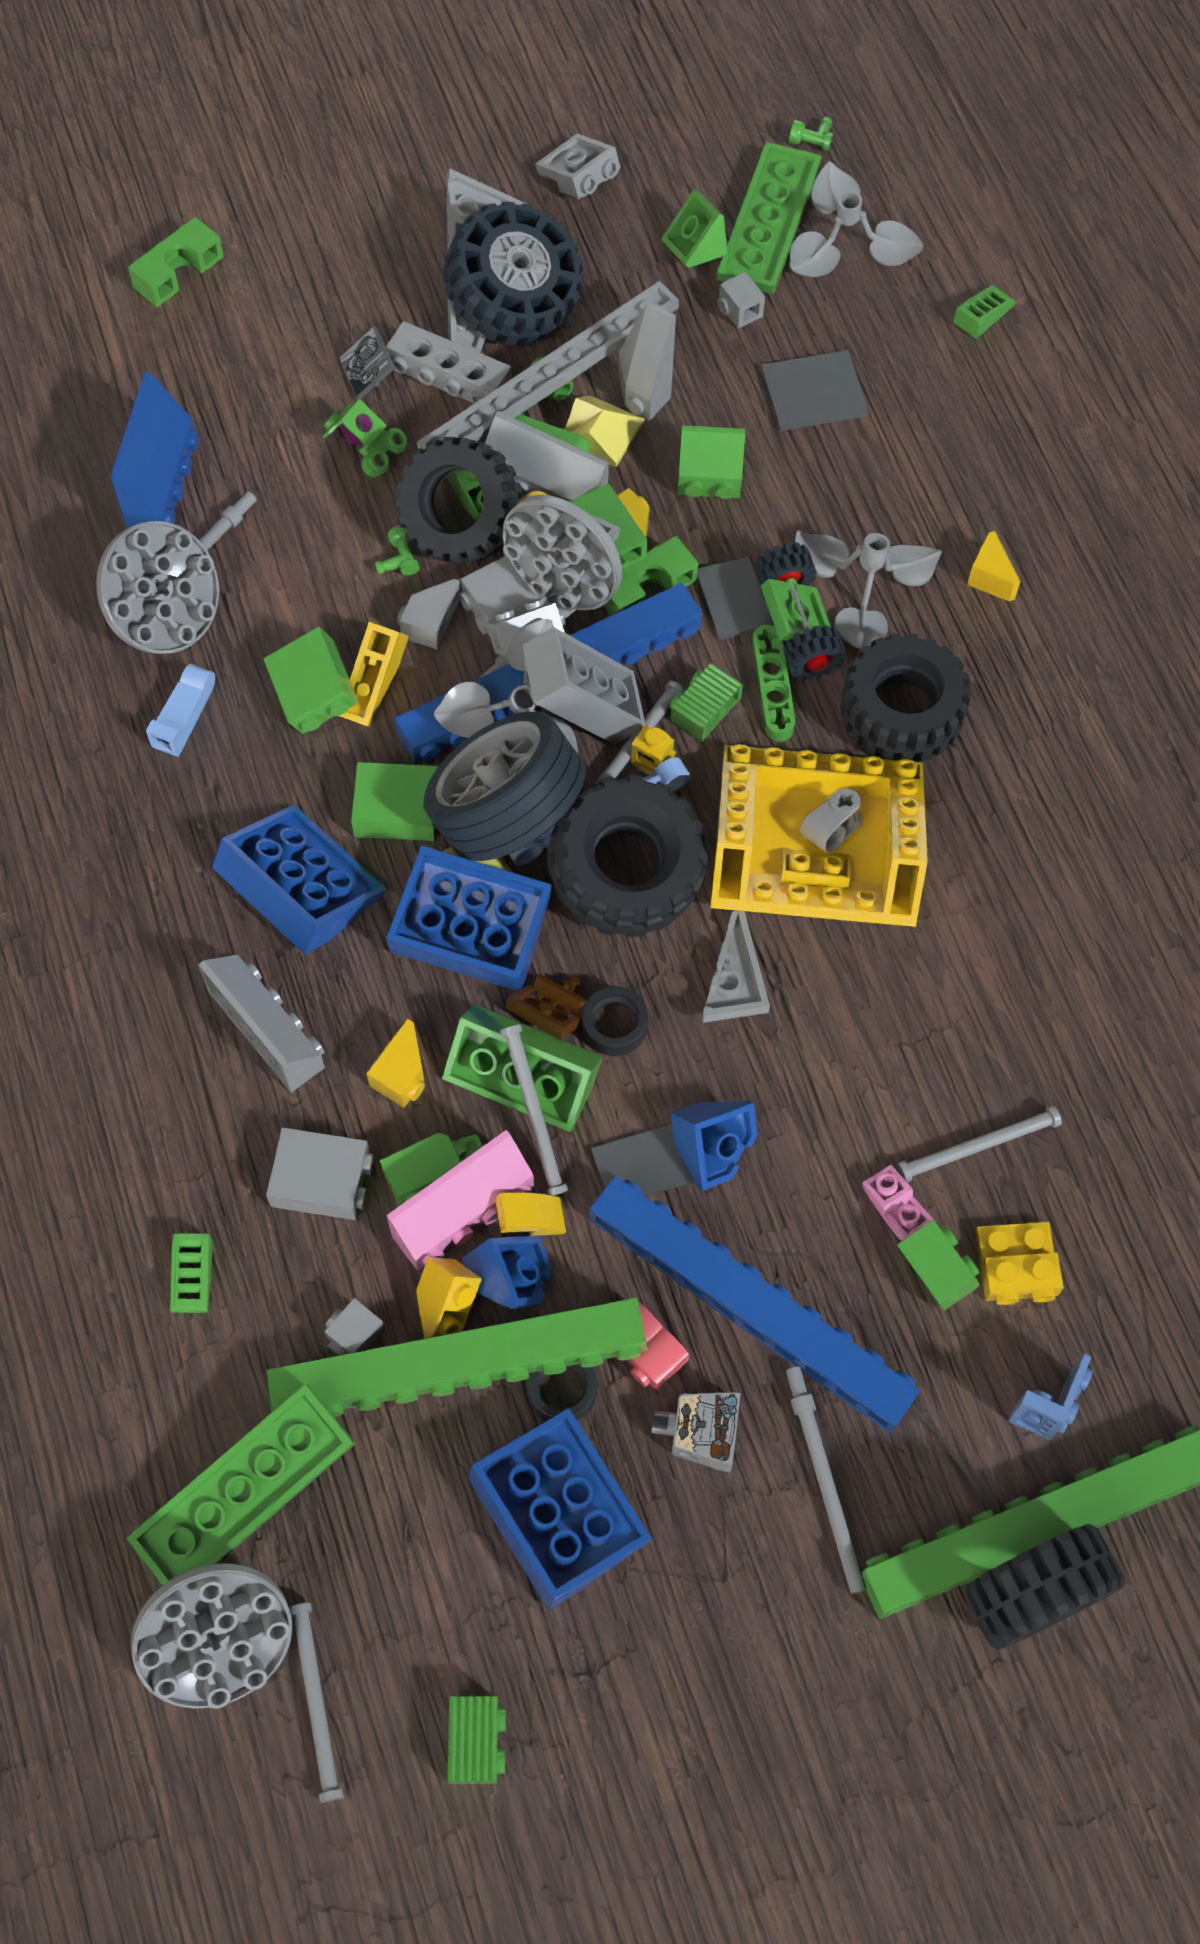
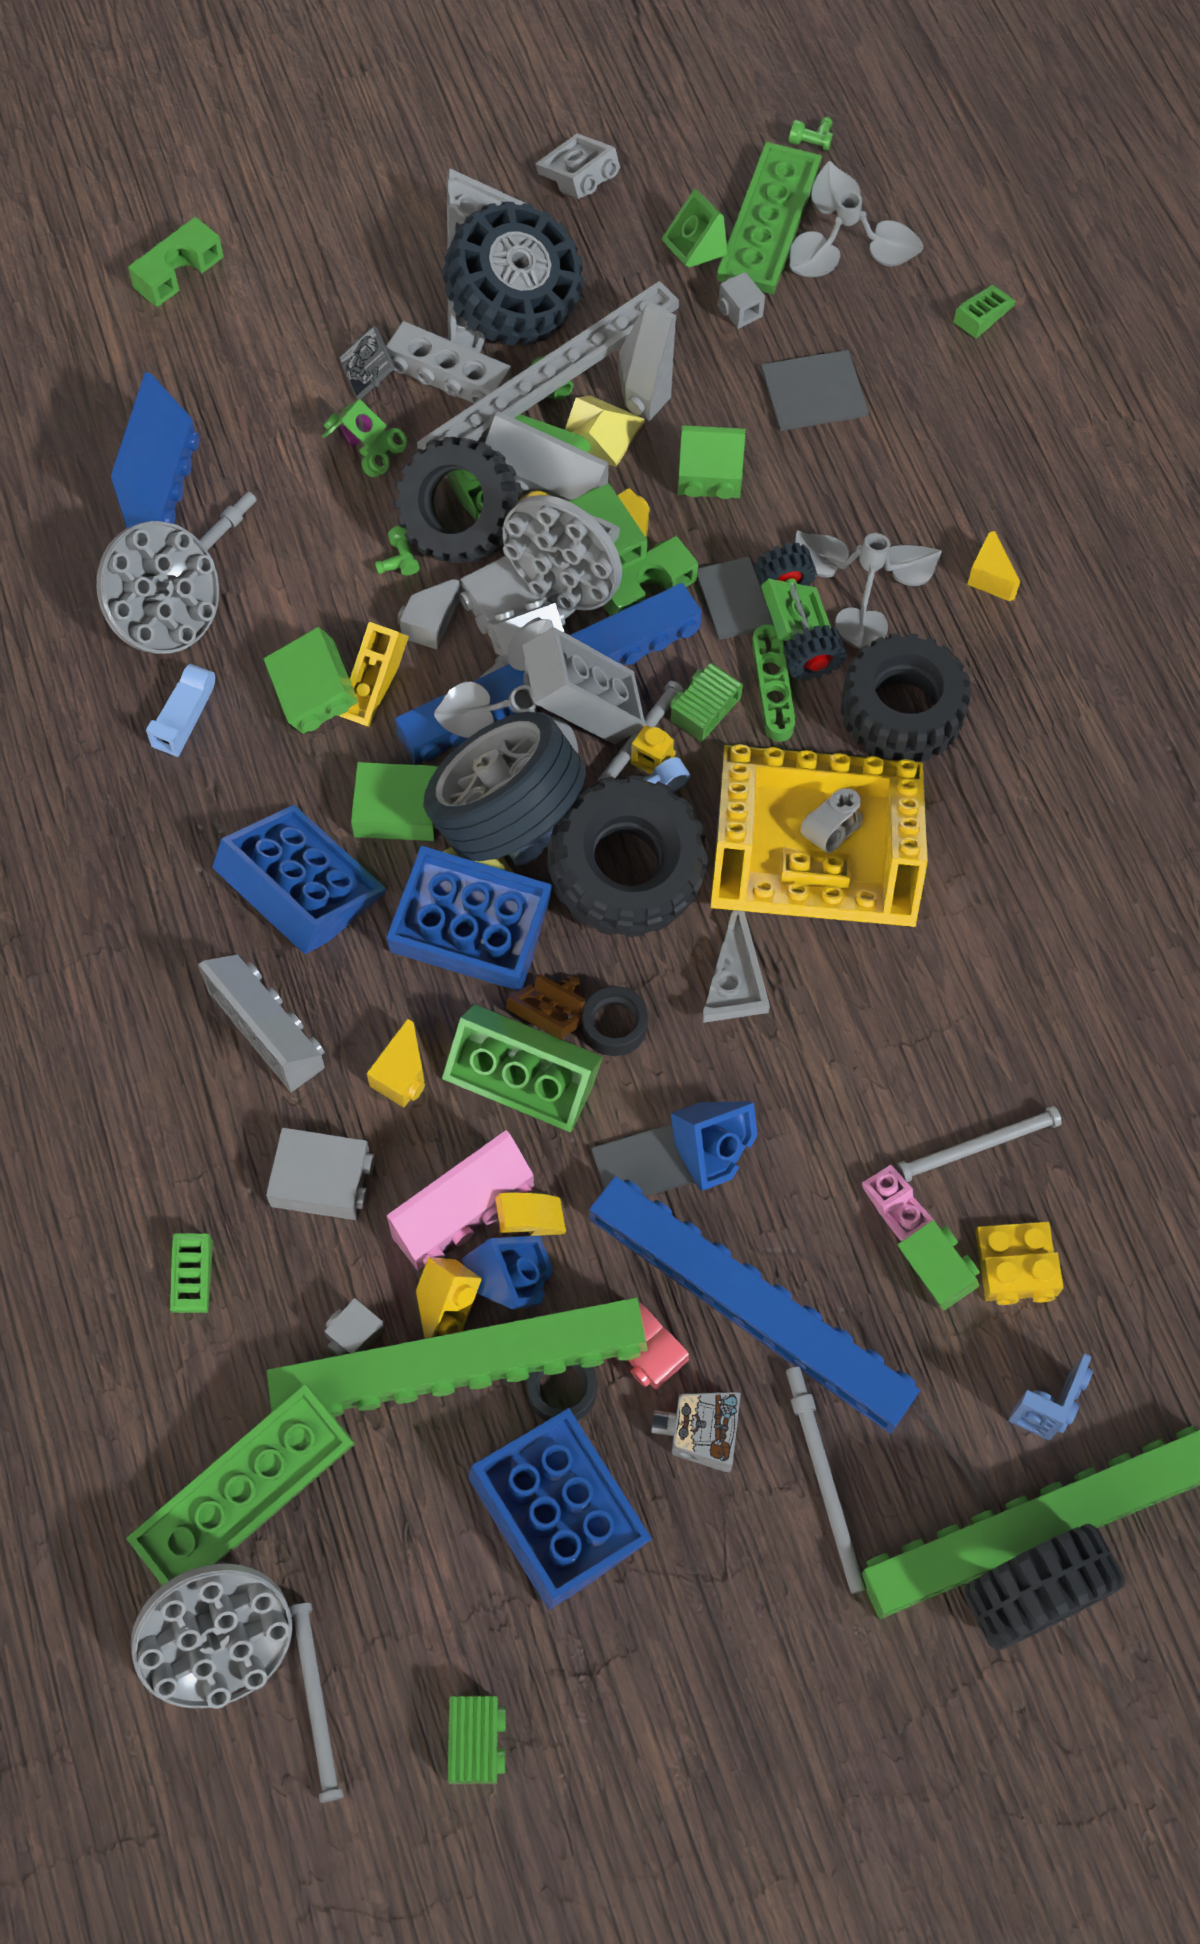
bright green hinge [380,1133,483,1206] -> none
light grey bar [500,1024,568,1196] -> none

